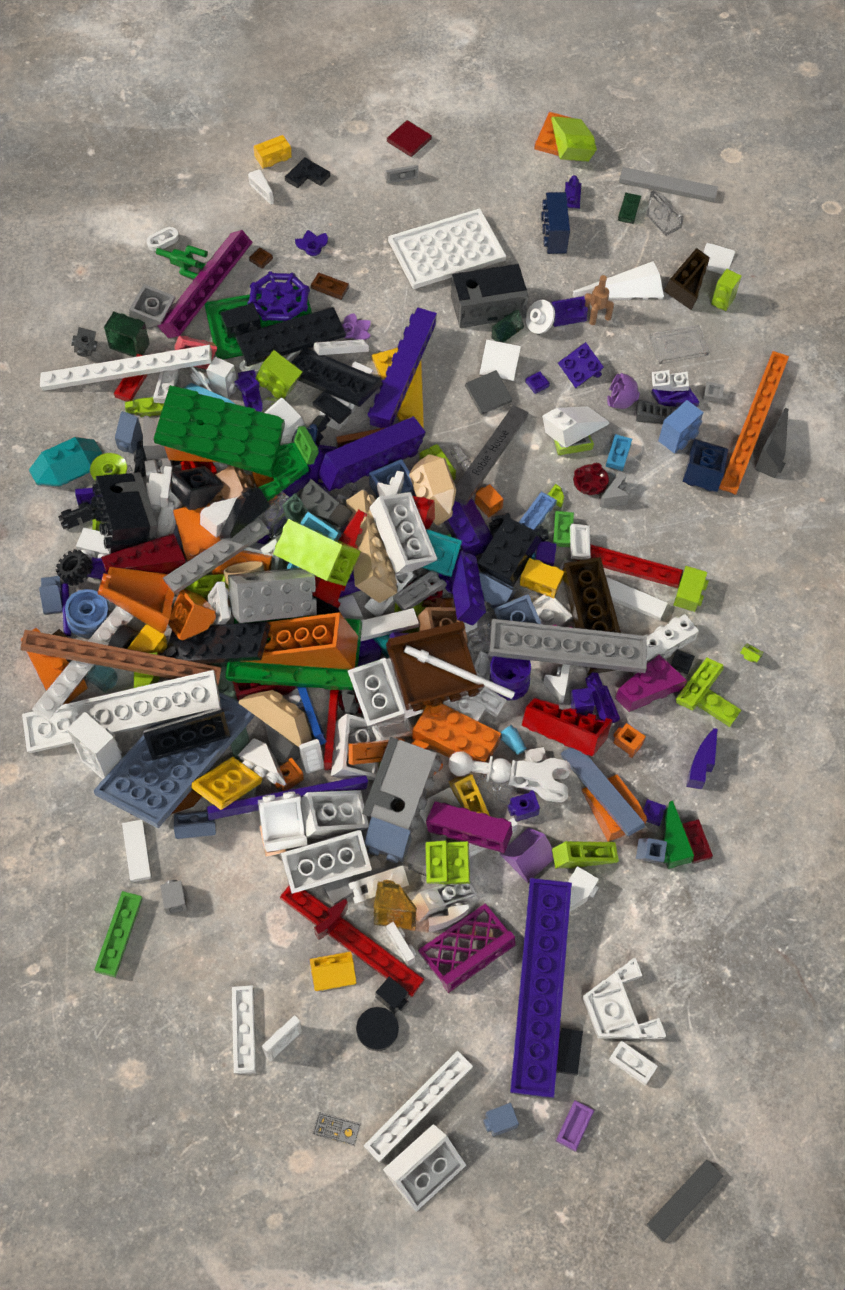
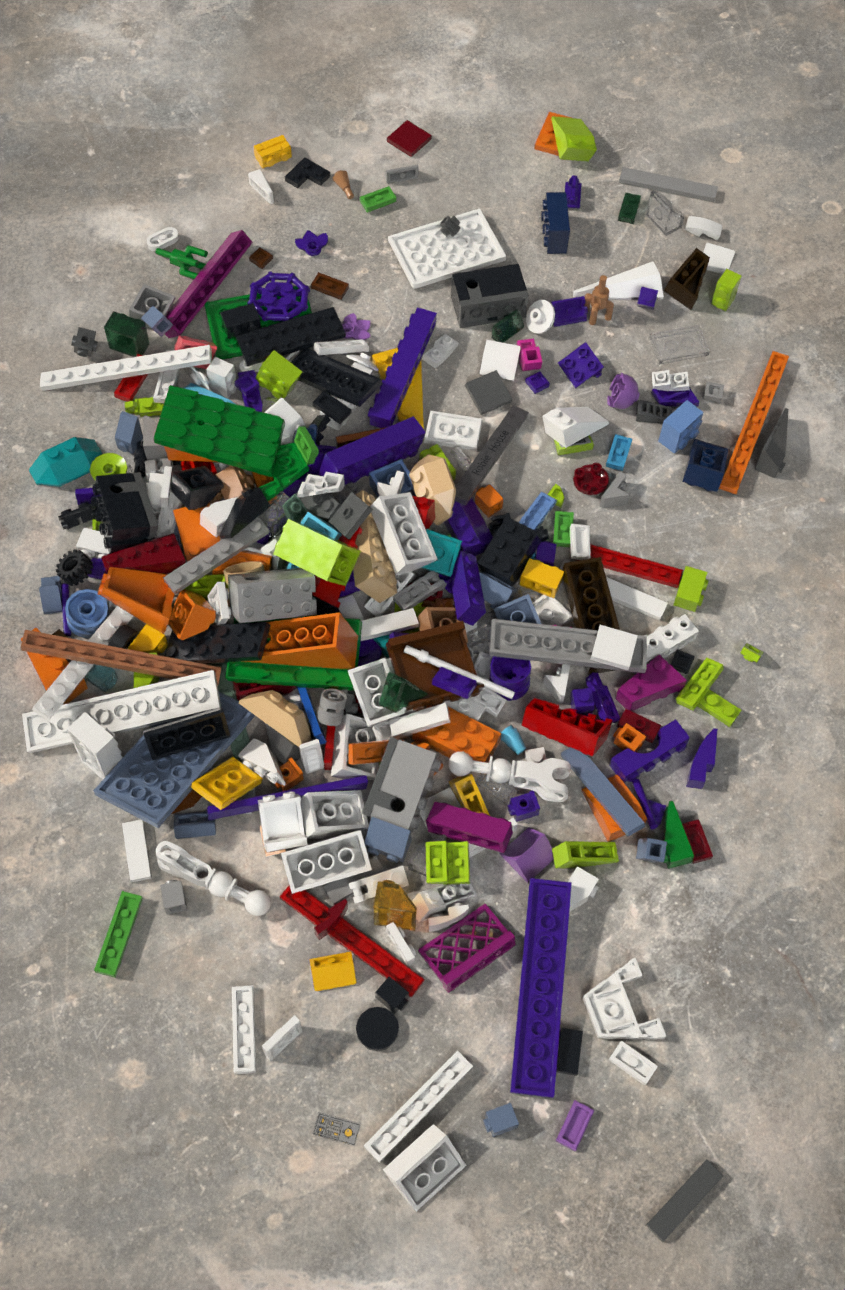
none -> sand blue brick [141,306,173,337]
none -> white piece [156,841,271,916]
none -> white slope [297,472,344,497]
none -> light grey wheel [317,689,347,726]
none -> dark grey plate [328,492,373,539]
none -> medium nougat cone [333,170,354,199]
none -> white dish [346,353,379,372]
none -> bright green plate [360,186,396,213]
none -> clear green slope [379,672,428,713]
none -> white tile [389,702,451,739]
none -> white slope [422,334,459,369]
none -> white tile [424,410,483,451]
none -> dark purple plate [432,667,477,699]
none -> dark grey gear [440,215,460,237]
none -> dark pink brick [516,338,542,371]
none -> white tile [590,625,638,670]
none -> dark purple arch [609,719,690,783]
none -> dark red plate [617,709,661,744]
none -> dark purple bar [632,779,658,830]
none -> dark purple brick [637,287,658,310]
none -> white slope [685,216,723,240]

